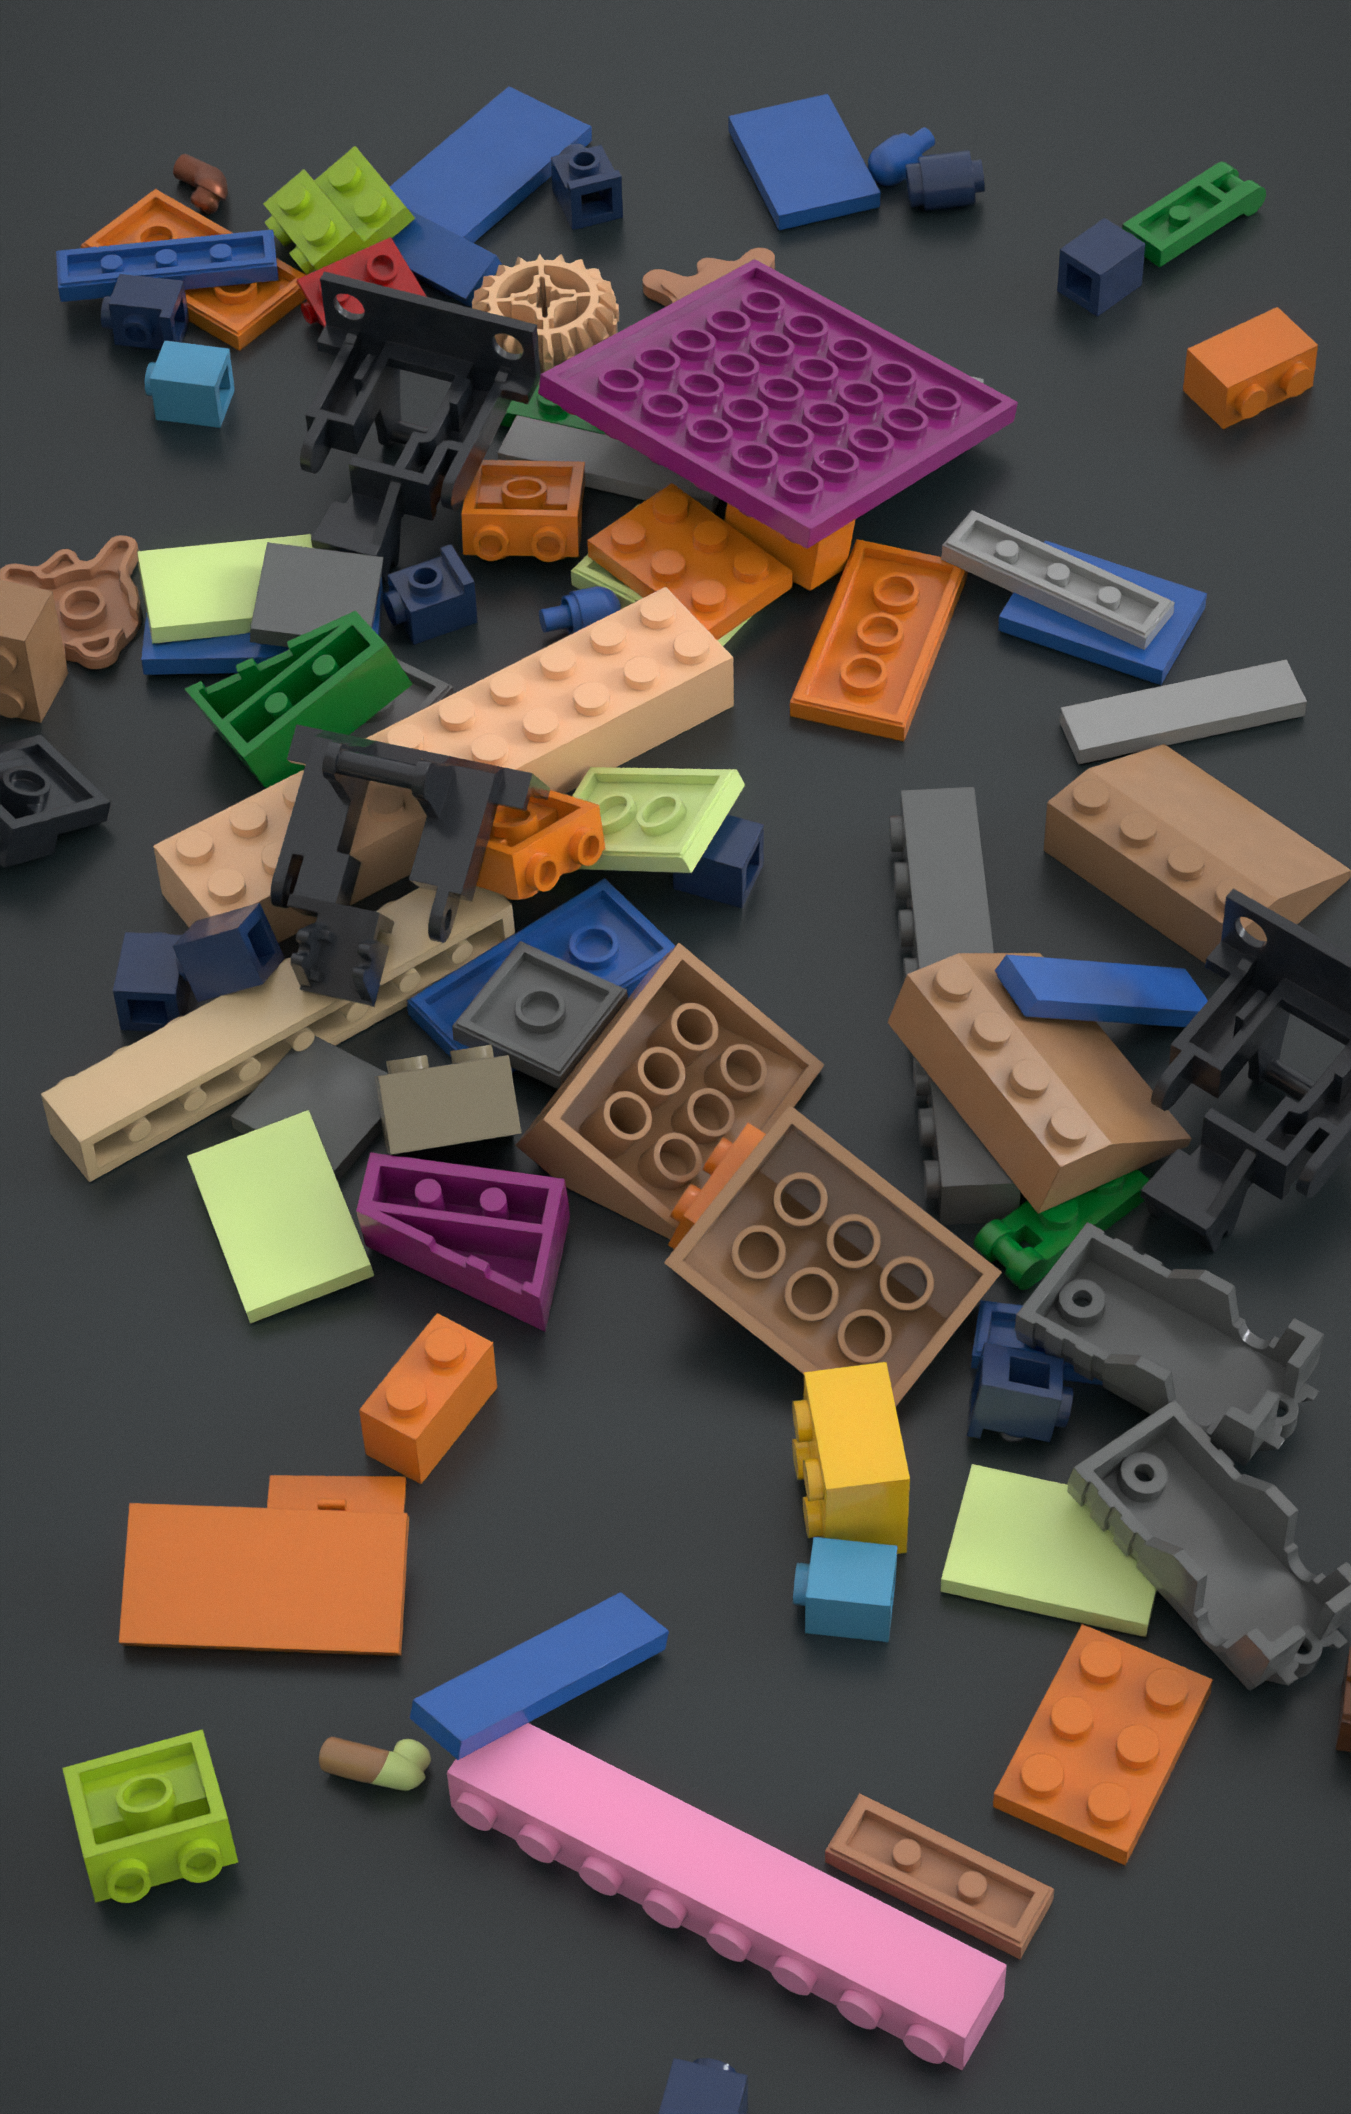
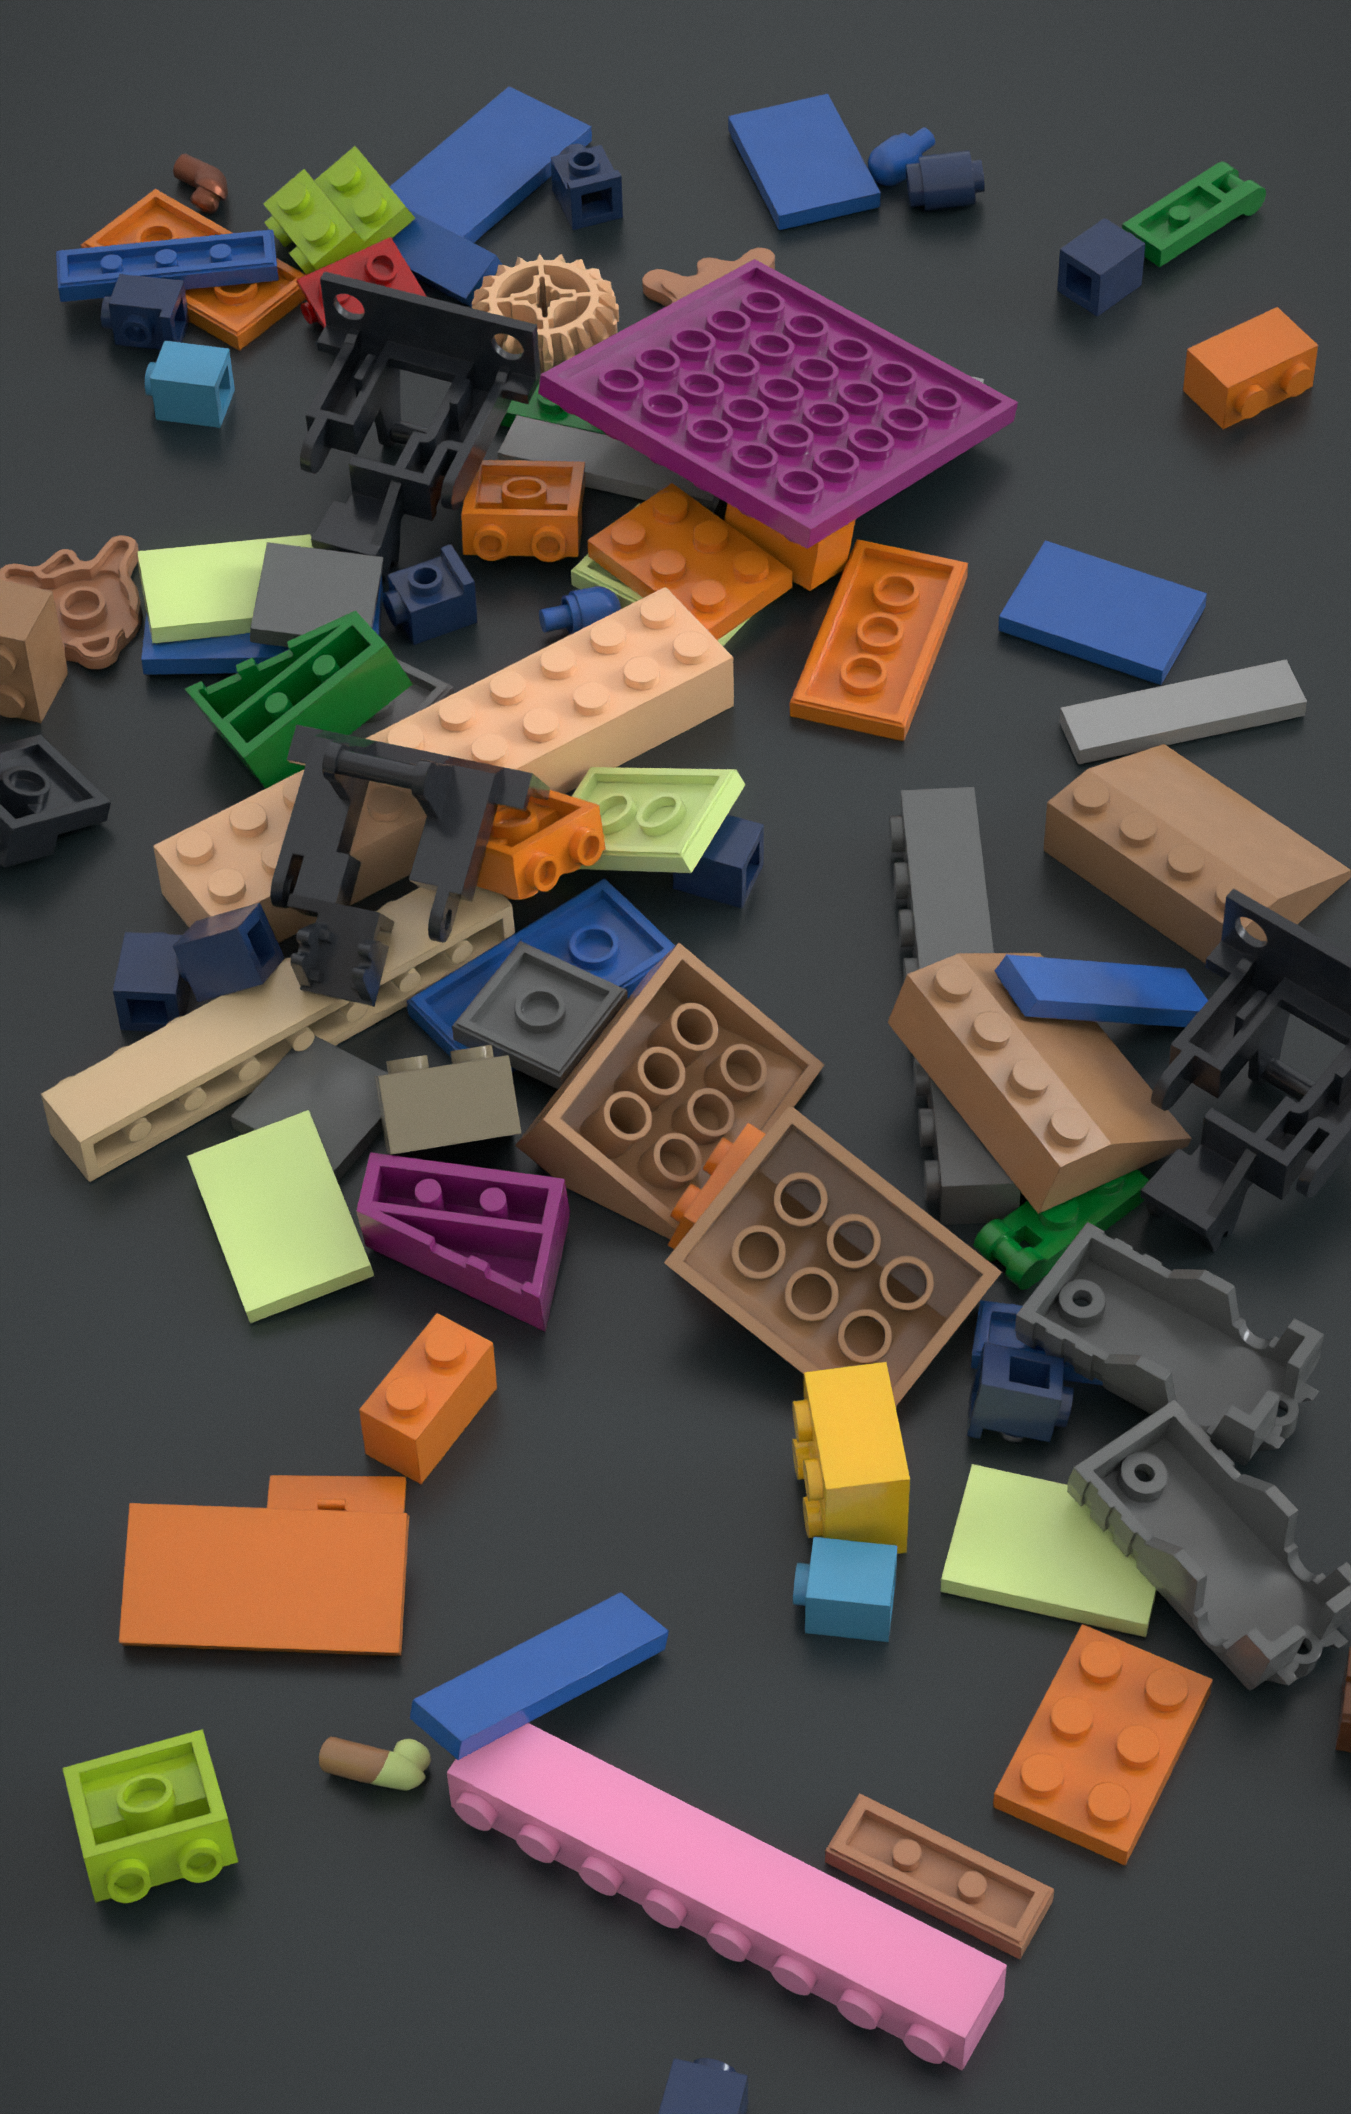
light grey tile [941,510,1175,650] -> none

